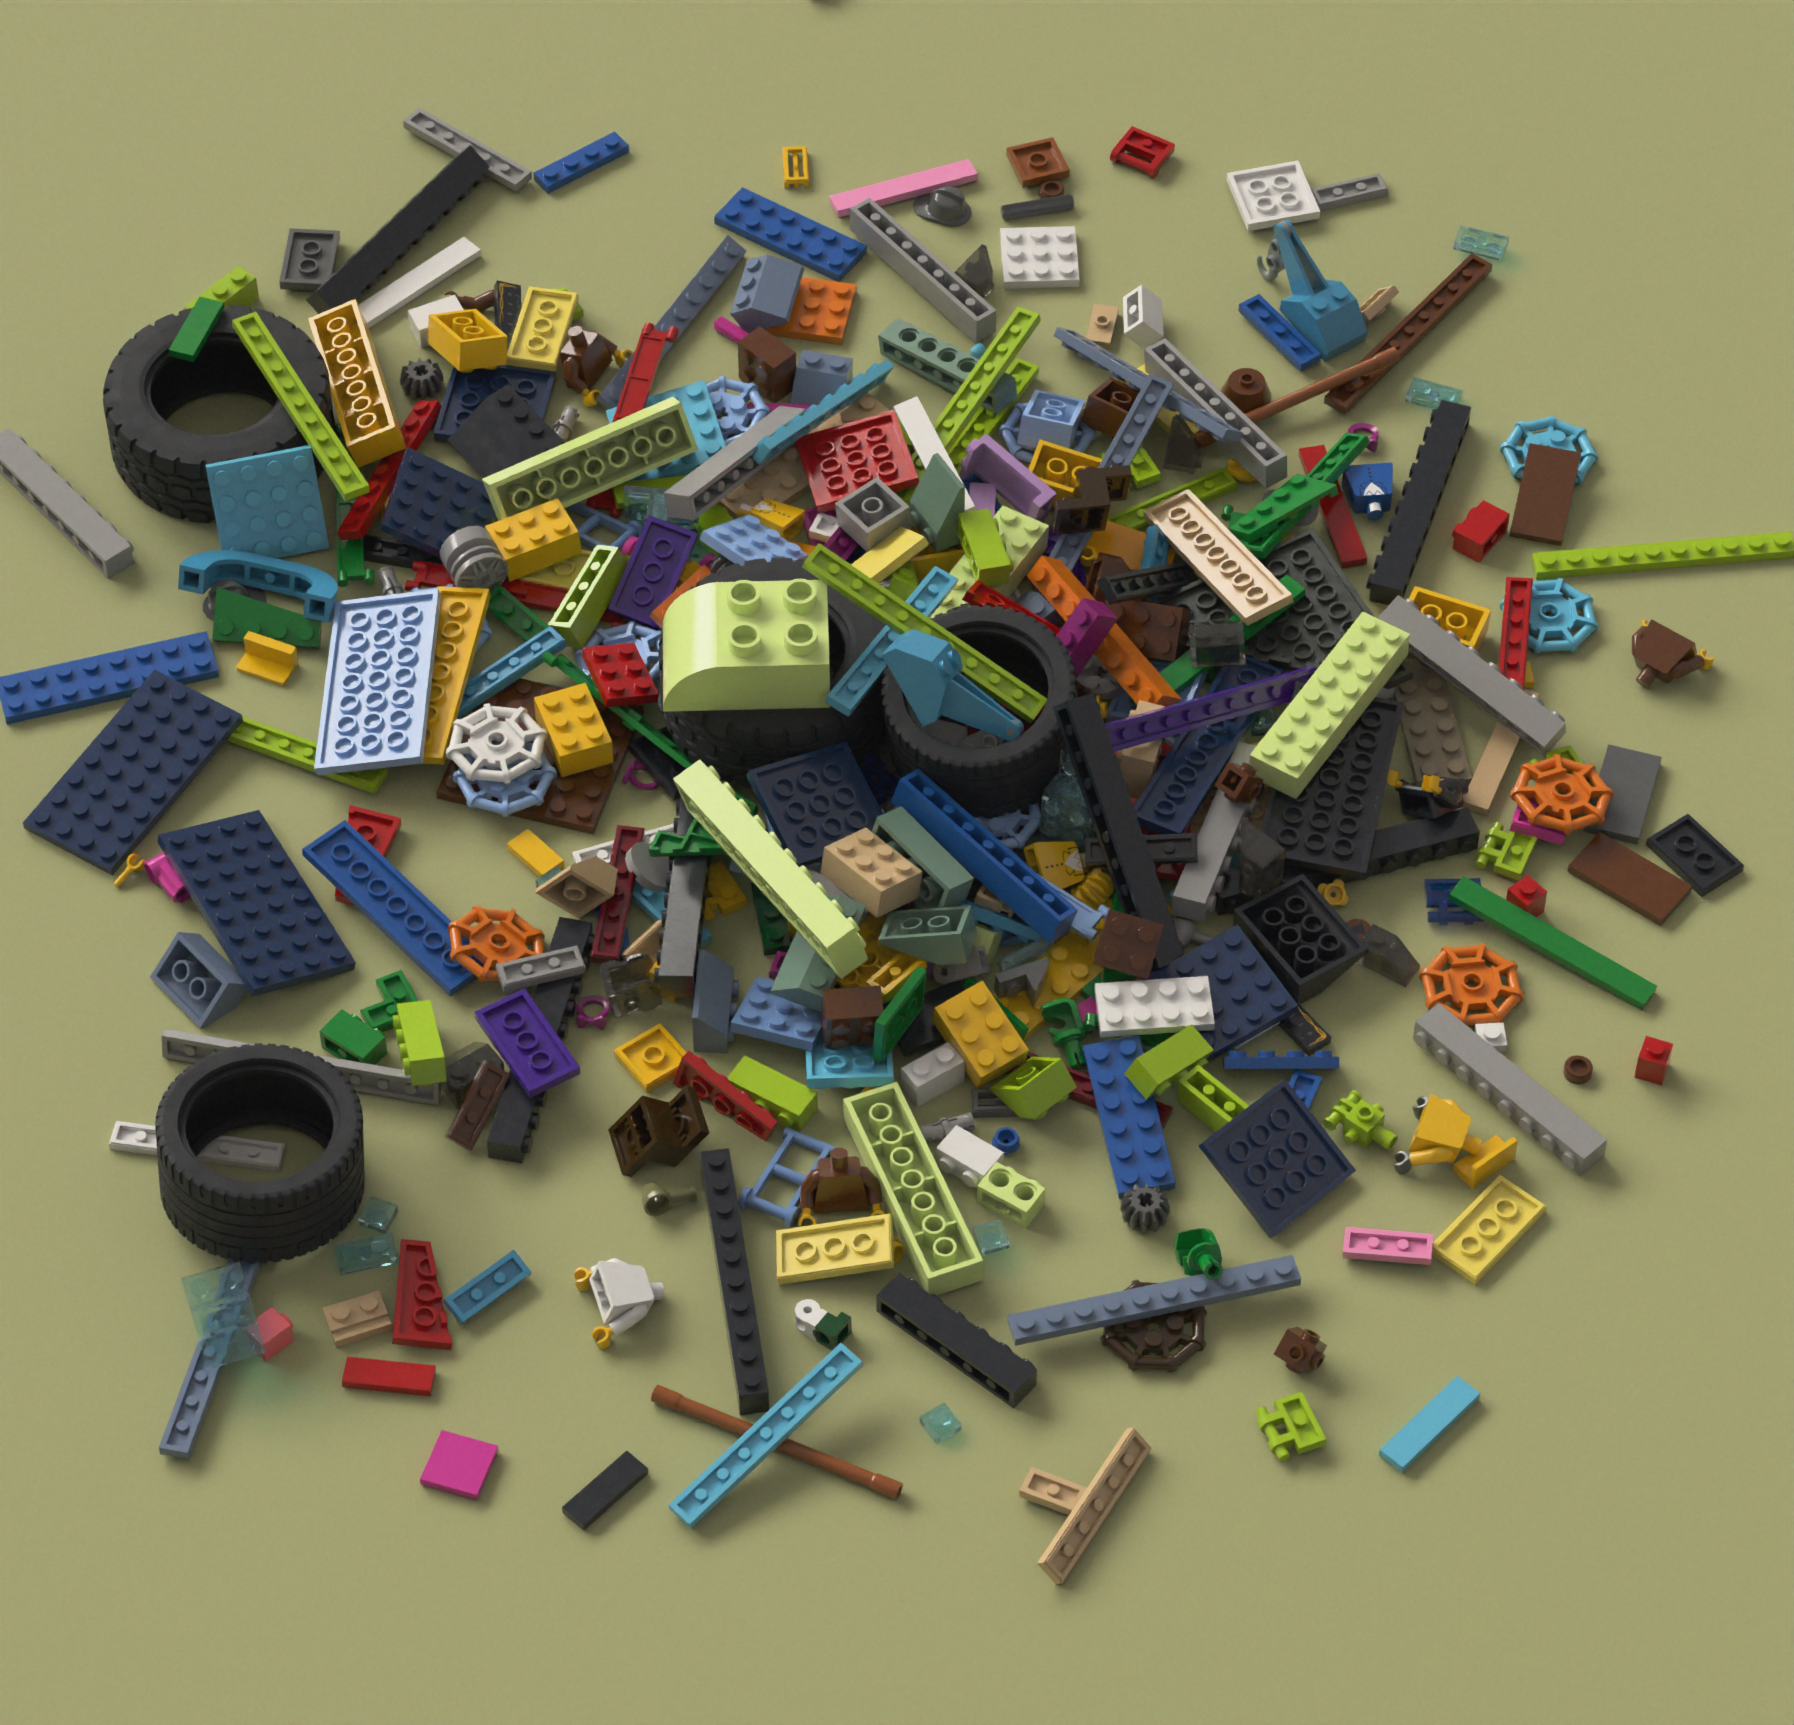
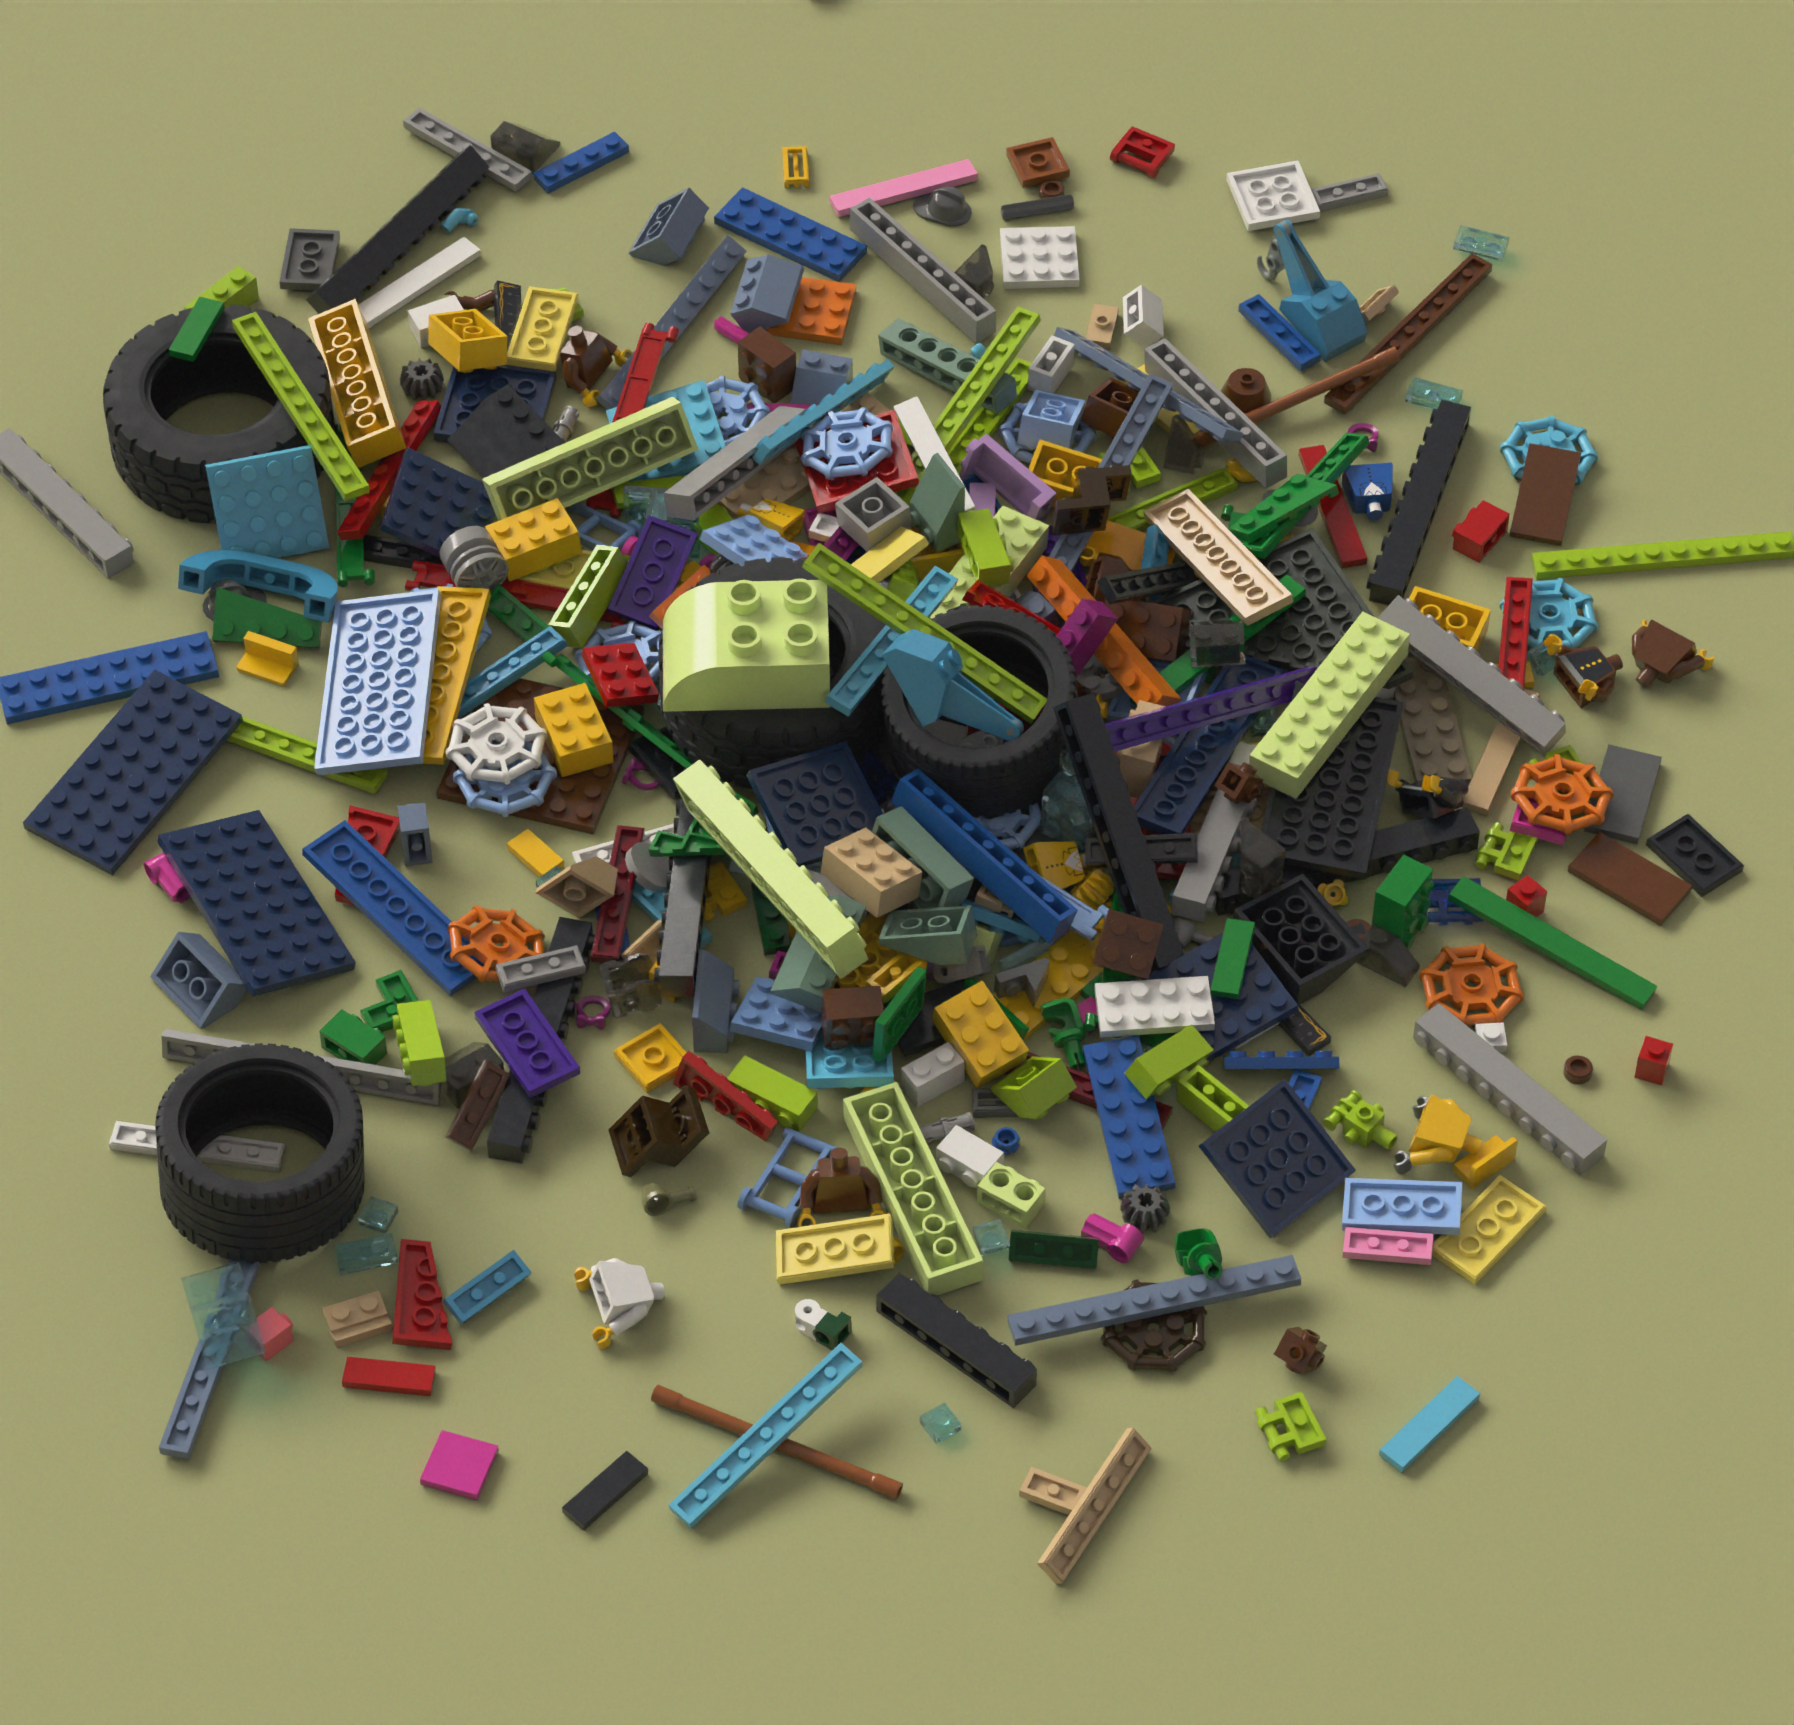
yellow hand [113,854,146,888] -> none
light grey pin [378,566,404,596] -> none
black brick [700,1148,769,1415] -> none
none -> sand blue brick [397,803,433,866]
none -> medium azure arm [441,208,478,233]
none -> clear smoke slope [490,121,560,175]
none -> sand blue slope [629,188,709,266]
none -> light blue plate [801,407,893,480]
none -> dark green plate [1008,1230,1099,1269]
none -> white brick [1028,335,1075,393]
none -> dark pink piece [1081,1213,1144,1263]
none -> green tile [1210,918,1255,999]
none -> light blue plate [1342,1178,1462,1235]
none -> green brick [1369,854,1434,958]
none -> clear light blue plate [1527,640,1556,676]
none -> torso [1543,634,1623,708]

